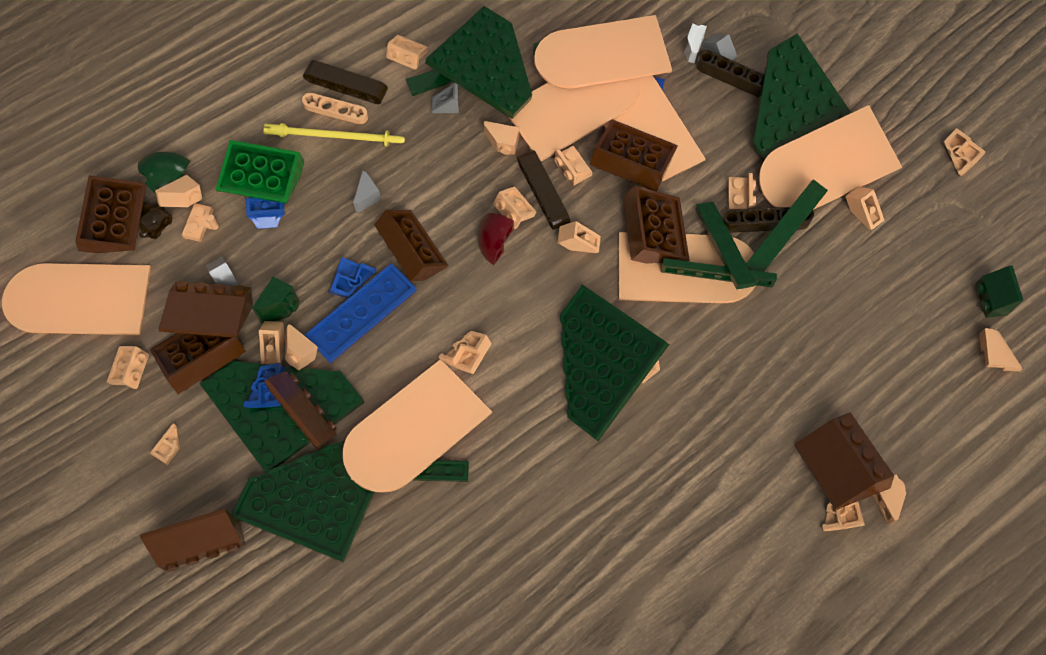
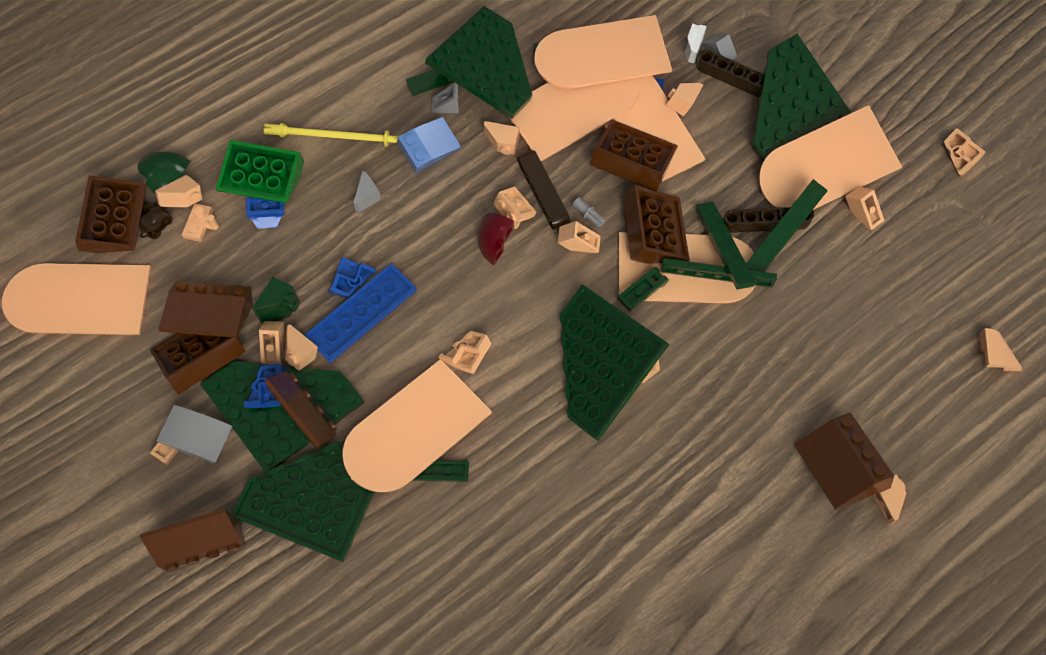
light nougat bracket [107,346,149,389] -> none
light grey slope [205,257,239,286] -> none
light nougat beam [302,93,368,124] -> none
dark brown beam [303,60,388,105] -> none
reddish brown slope [374,210,448,282] -> none
light nougat bracket [386,35,428,70] -> none
light nougat bracket [554,146,592,185] -> none
light nougat bracket [728,173,756,210] -> none
light nougat slope [822,501,865,531] -> none
dark green slope [975,265,1024,318] -> none
none -> light grey slope [156,405,232,465]
none -> medium blue slope [397,117,461,174]
none -> light grey axle [572,197,605,227]
none -> dark green plate [617,267,669,312]
none -> light nougat slope [666,83,703,117]

